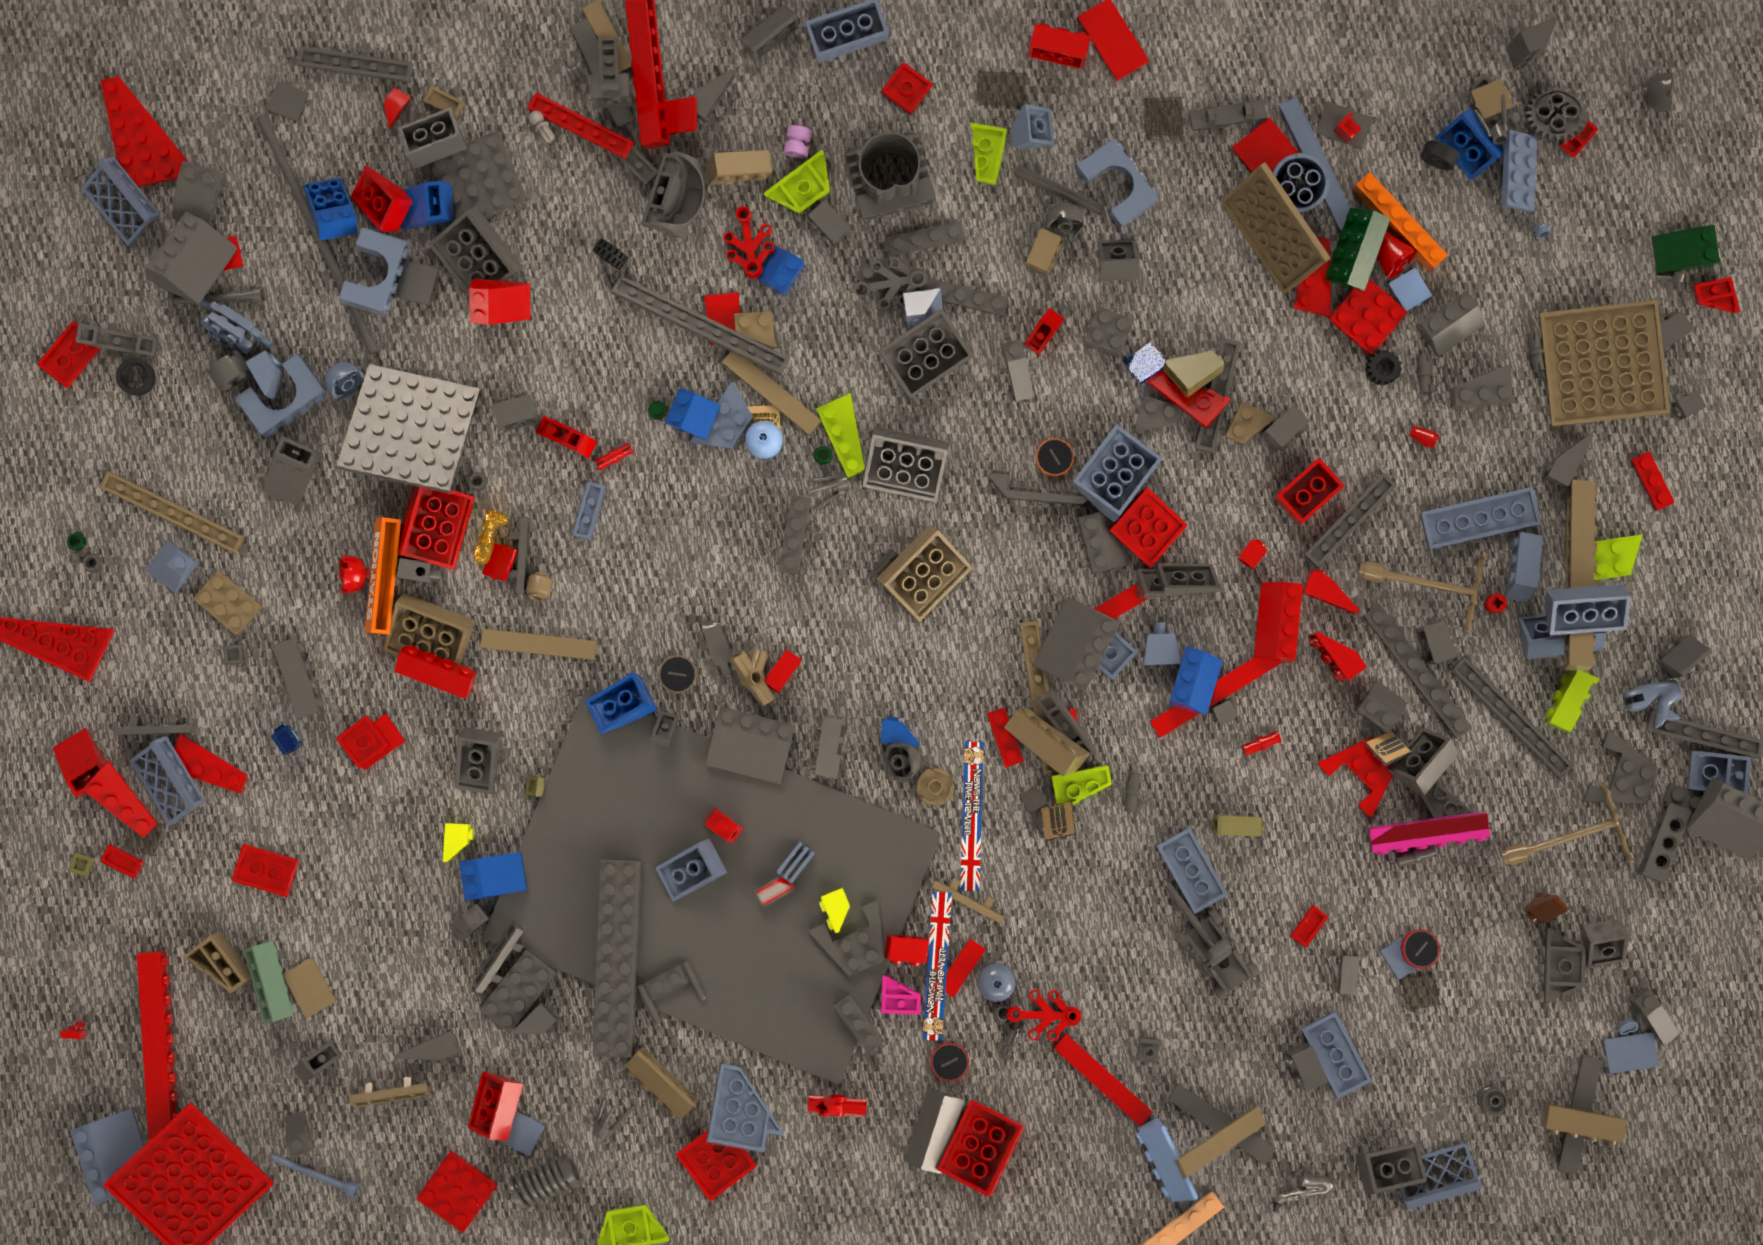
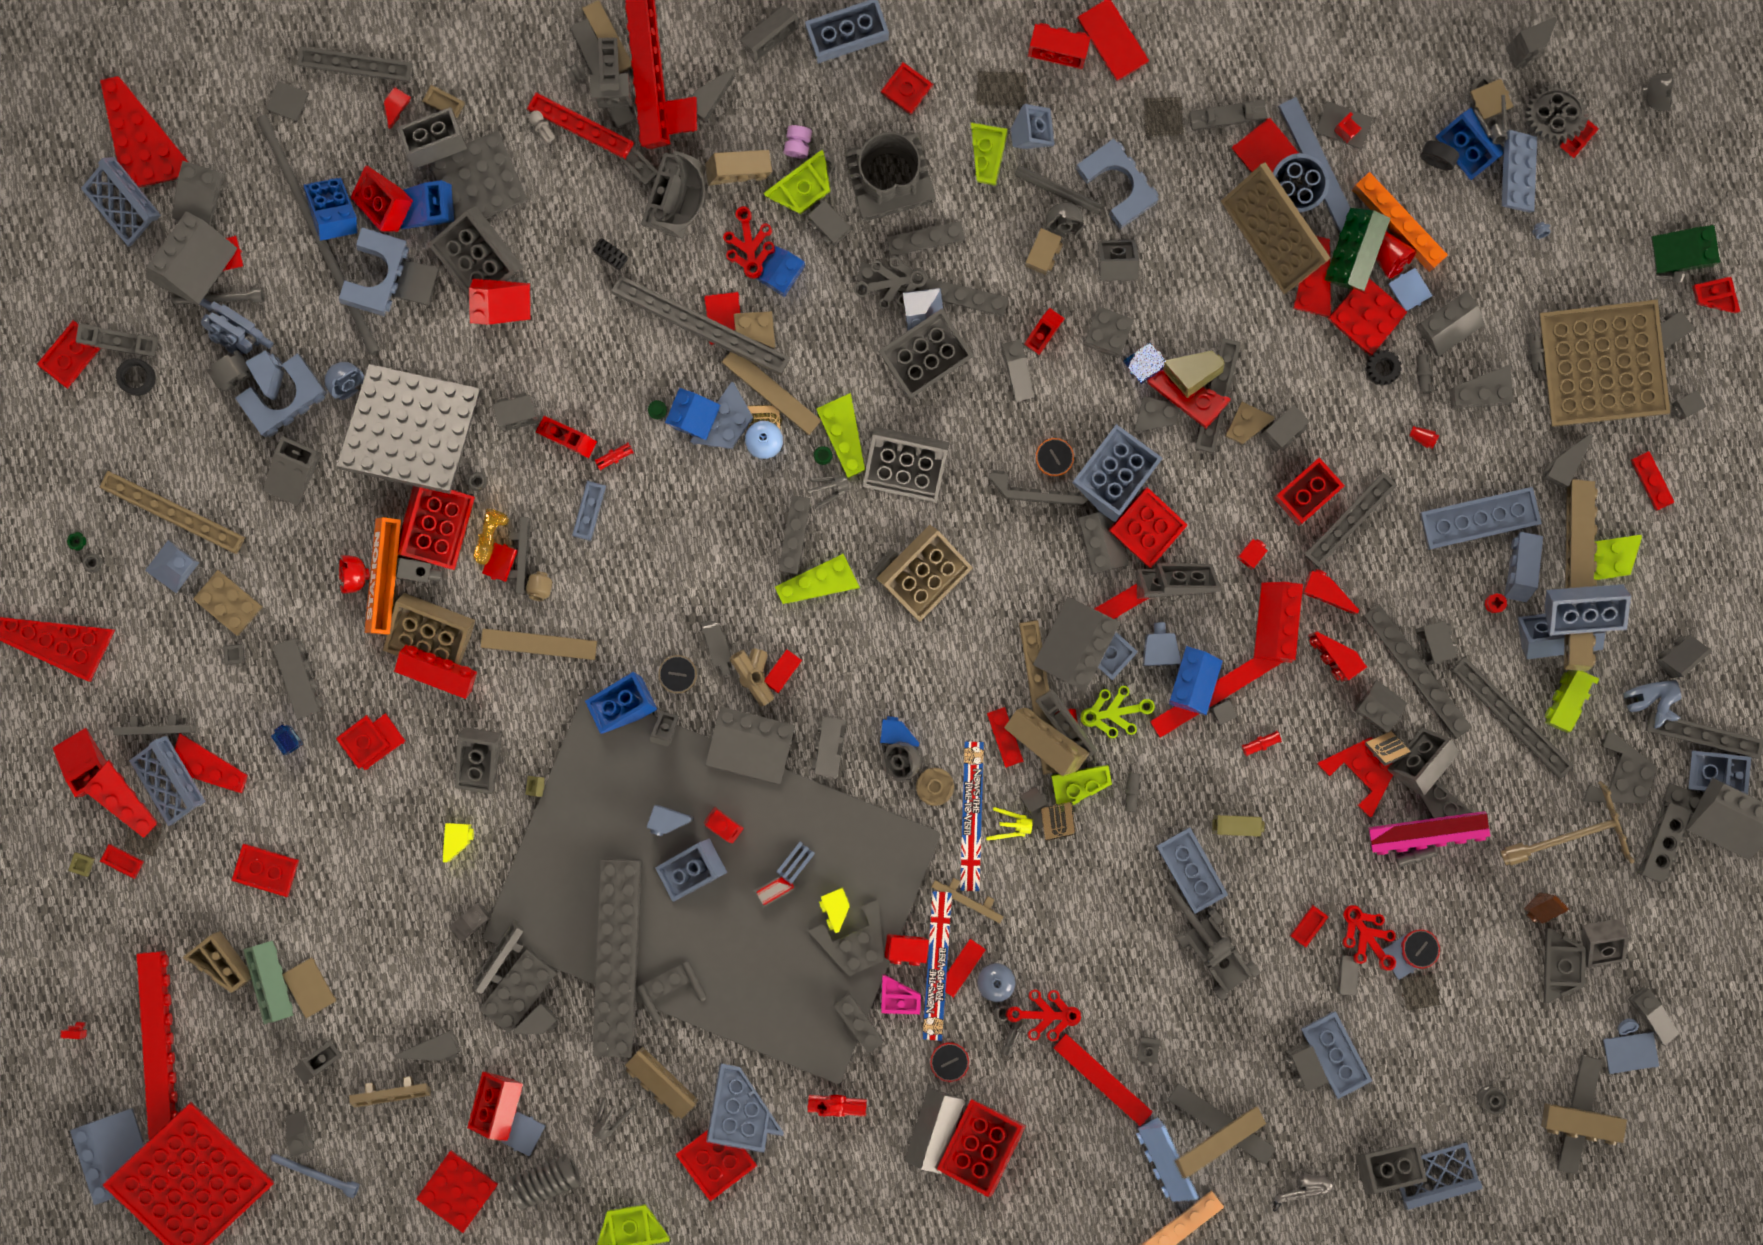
blue slope [459,852,527,901] -> none
dark tan piece [1358,553,1487,633] -> none
none -> sand blue slope [647,805,694,836]
none -> lime wing [775,554,860,604]
none -> neon yellow plant [986,807,1032,840]
none -> lime plant [1080,686,1155,739]
none -> red plant [1342,905,1396,971]

